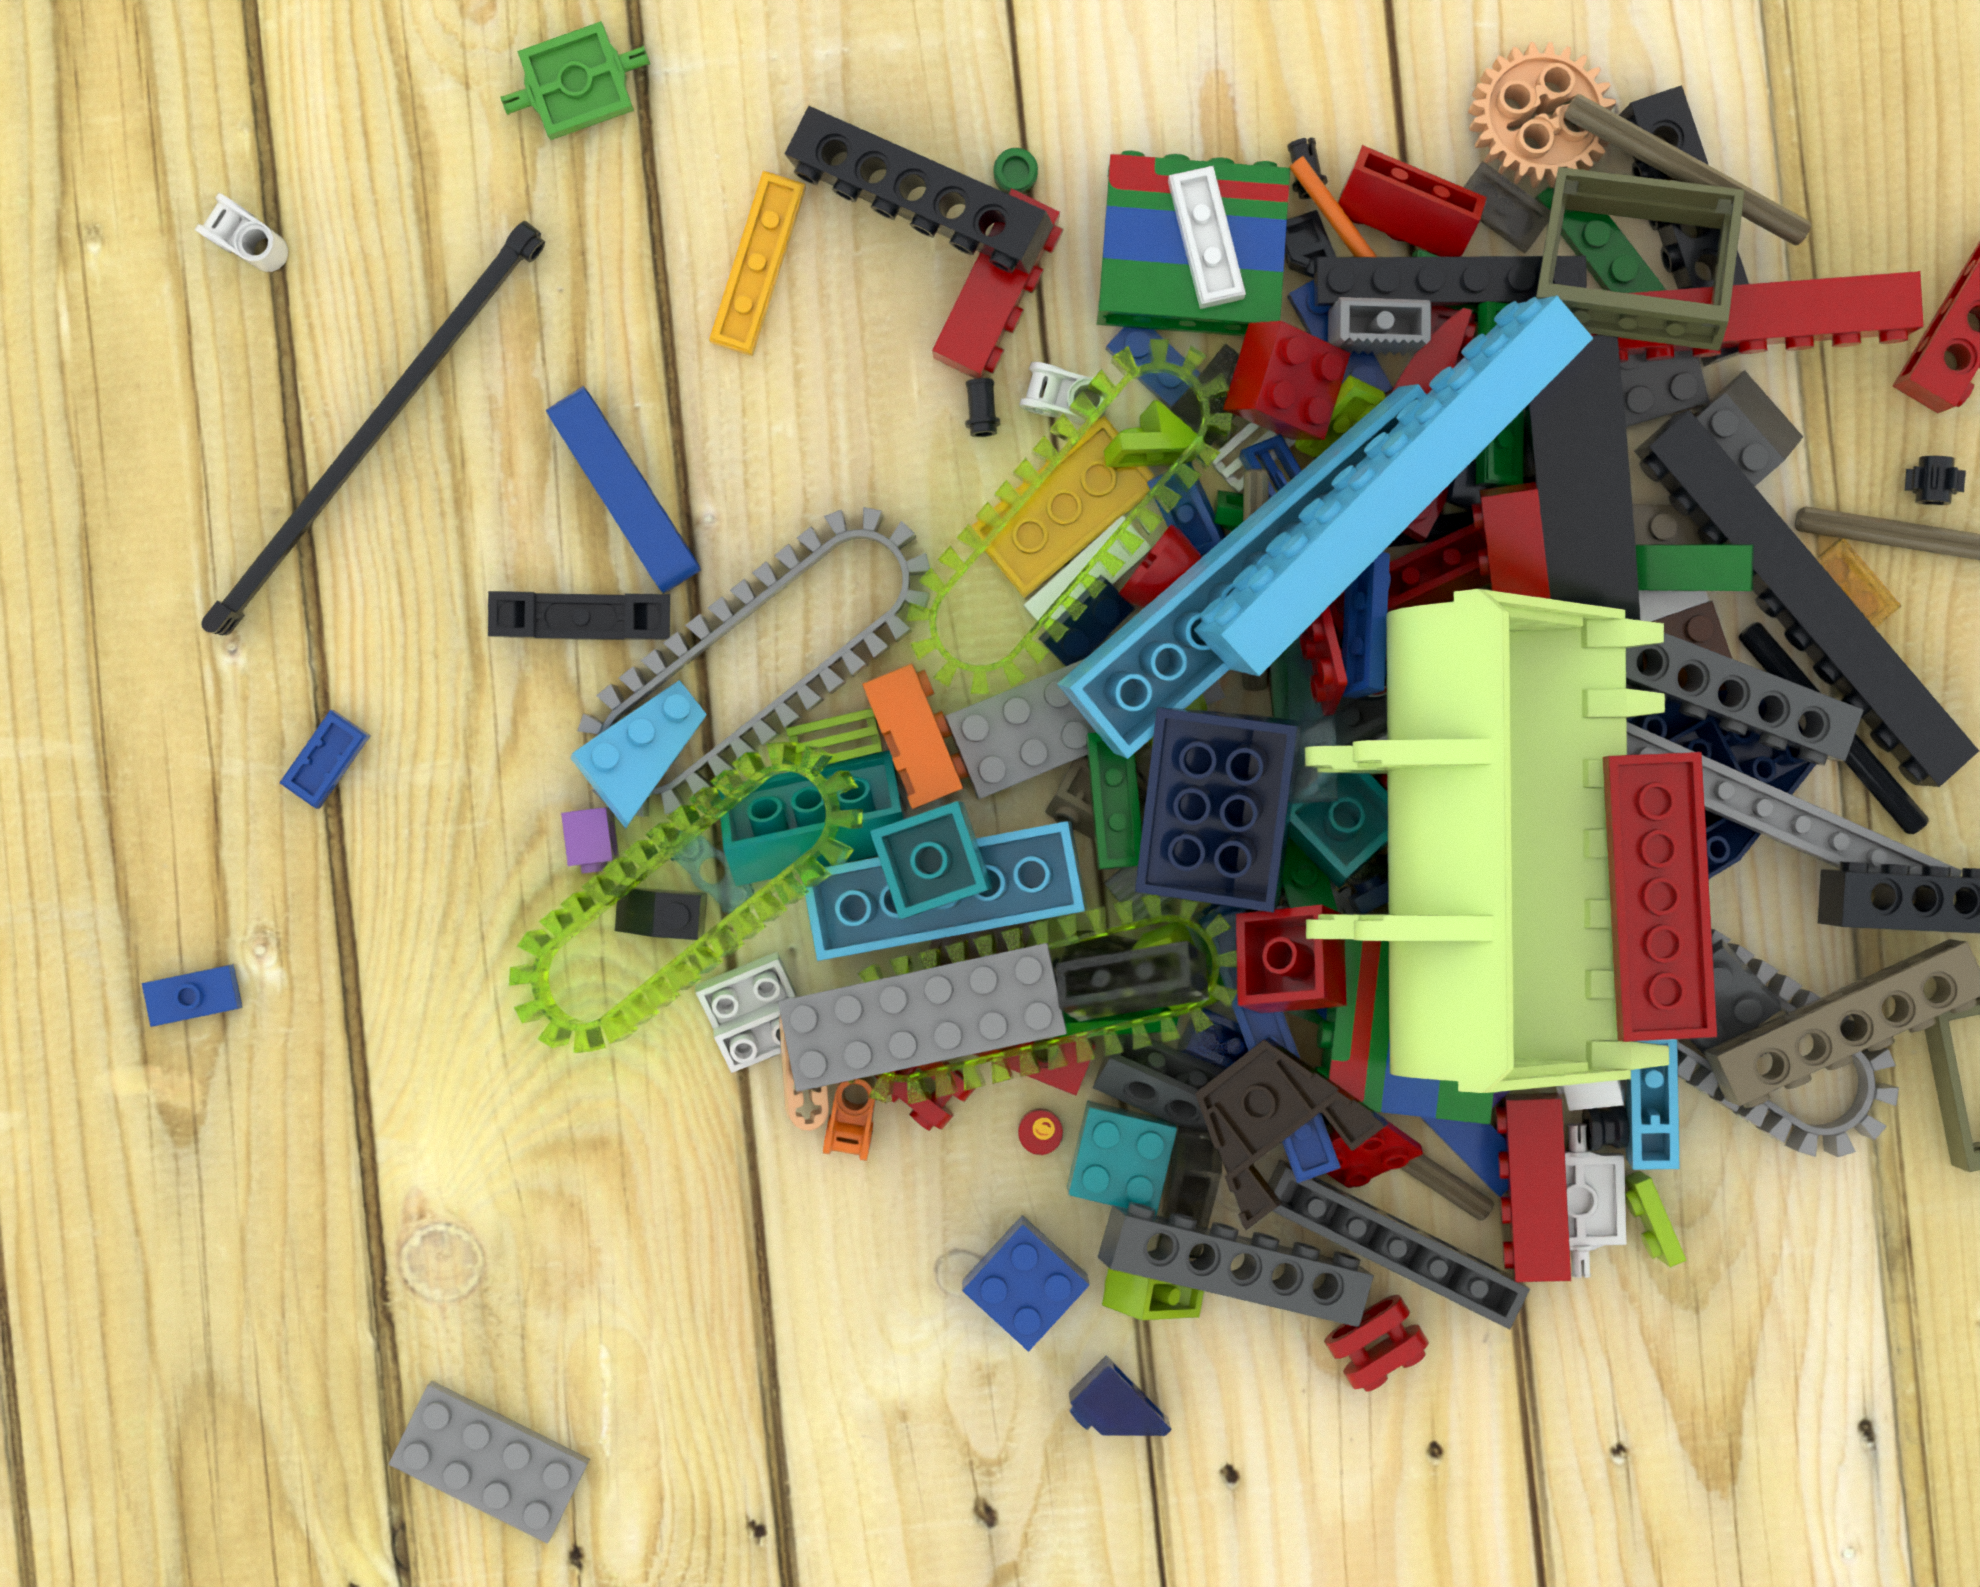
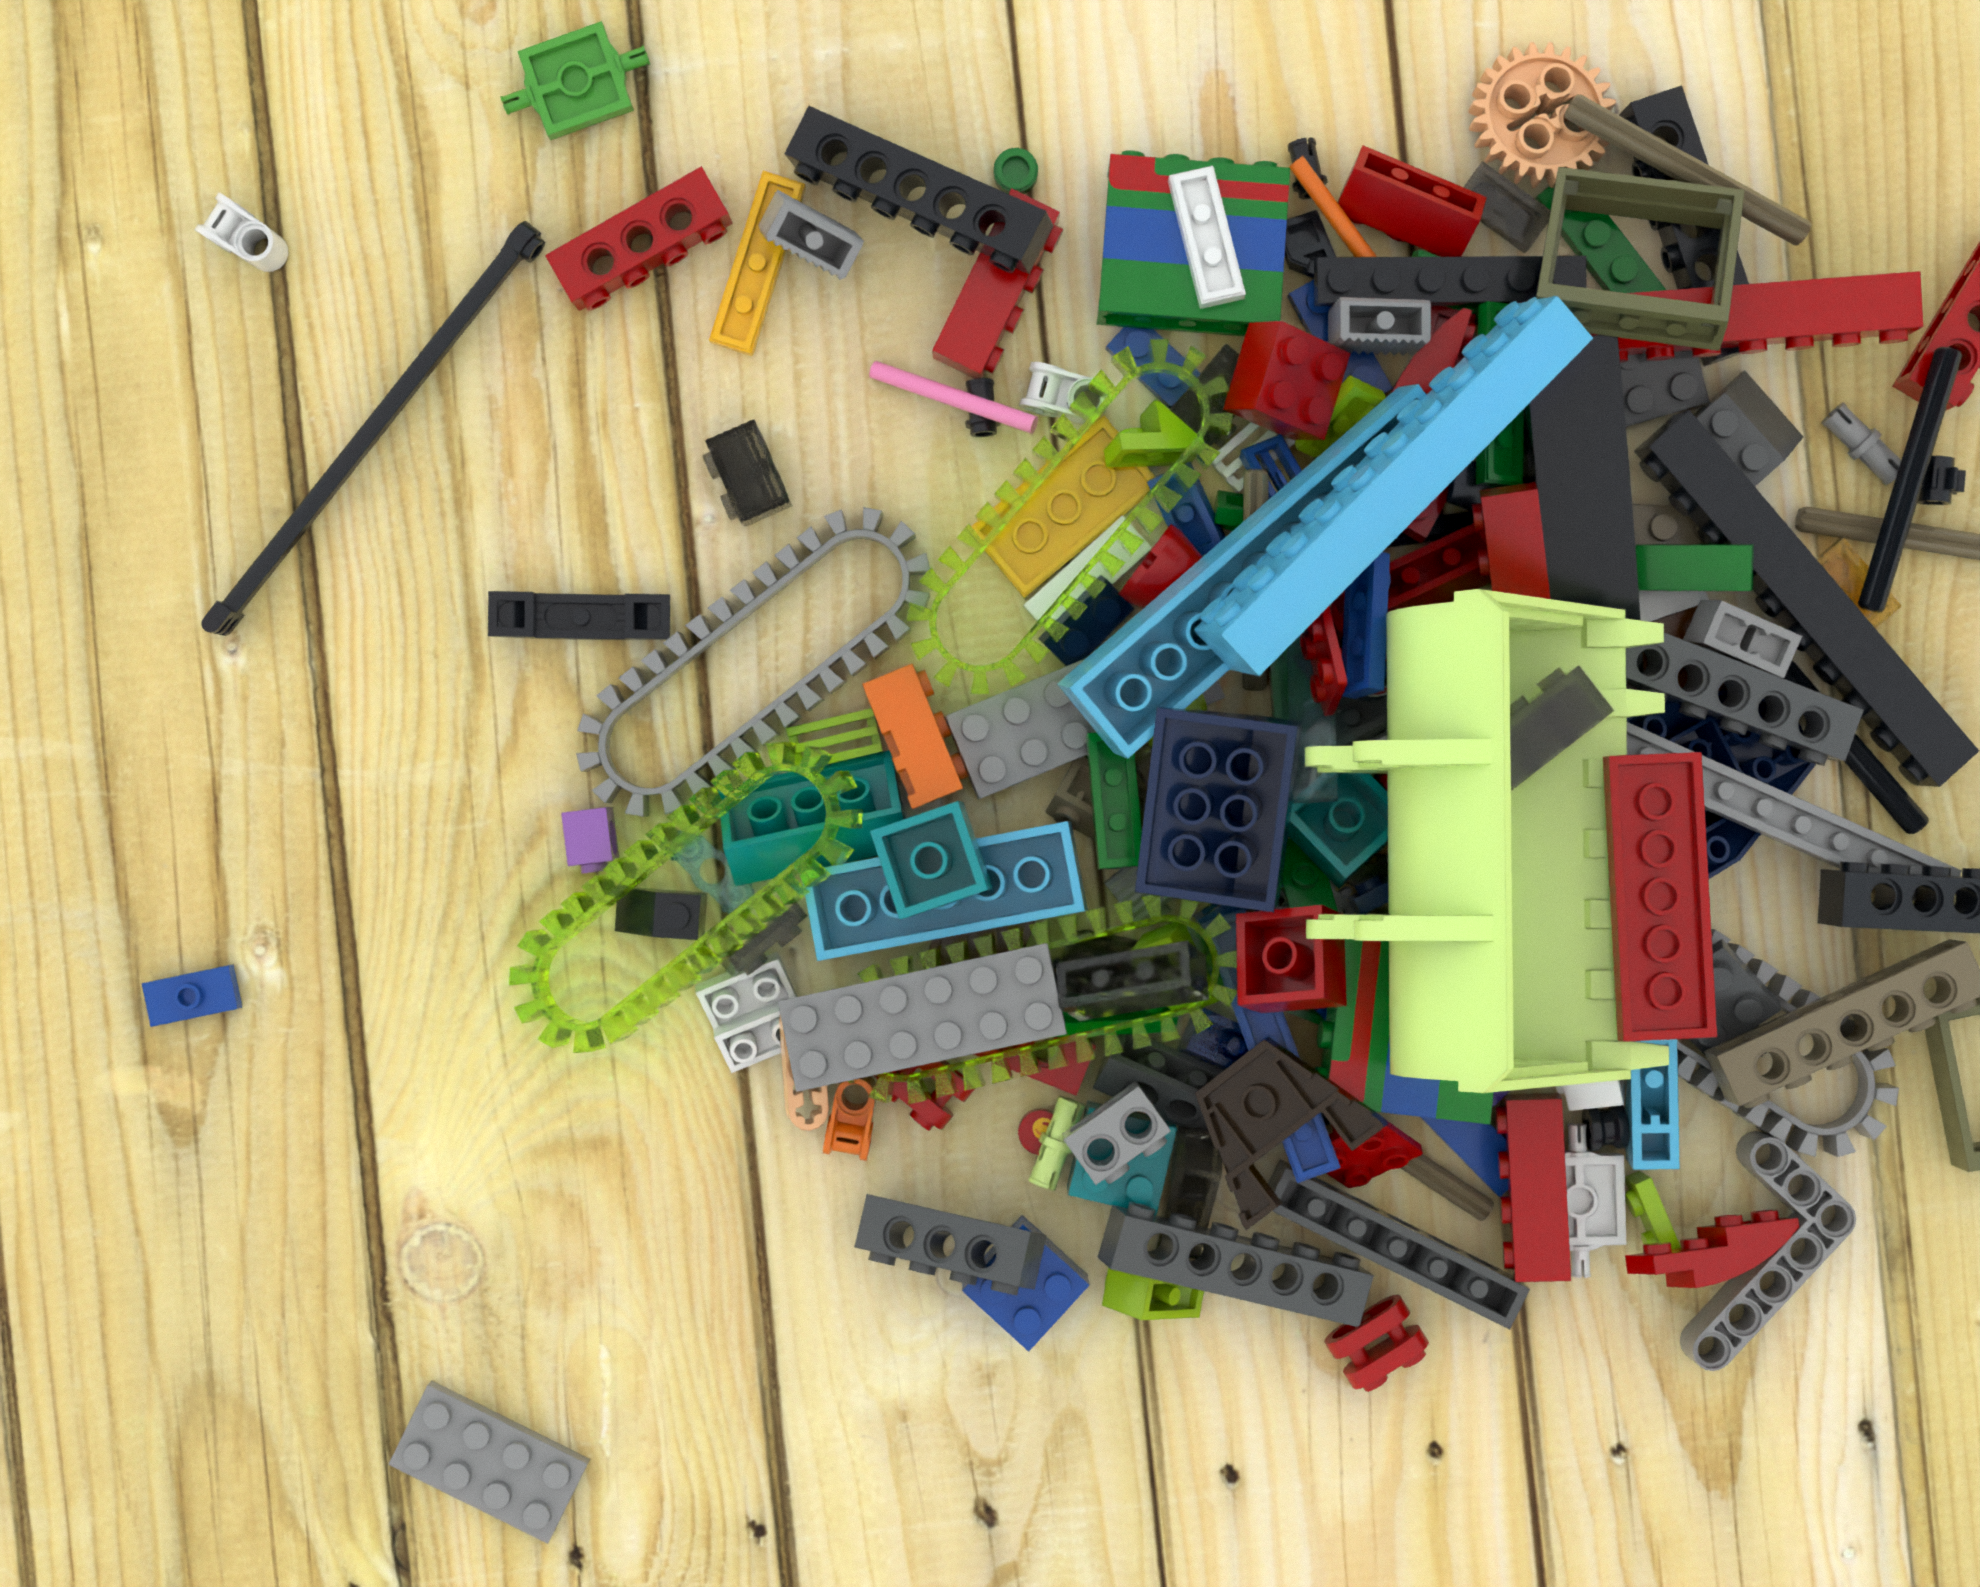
blue plate [279,710,371,809] -> none
blue beam [546,386,702,594] -> none
medium azure wing [570,680,707,829] -> none
clear blue slope [1069,1355,1172,1436] -> none
none -> red brick [545,166,733,311]
none -> clear smoke brick [702,419,793,527]
none -> clear smoke plate [720,902,807,976]
none -> light grey brick [758,190,864,280]
none -> dark grey brick [854,1194,1047,1295]
none -> bright pink bar [869,361,1038,434]
none -> yellowish green pin [1028,1096,1086,1191]
none -> light grey brick [1062,1081,1171,1185]
none -> clear smoke brick [1510,665,1614,791]
none -> red slope [1625,1210,1799,1288]
none -> light grey beam [1680,1131,1856,1371]
none -> light grey brick [1683,600,1802,678]
none -> light grey pin [1821,402,1901,485]
none -> black axle [1858,347,1962,612]

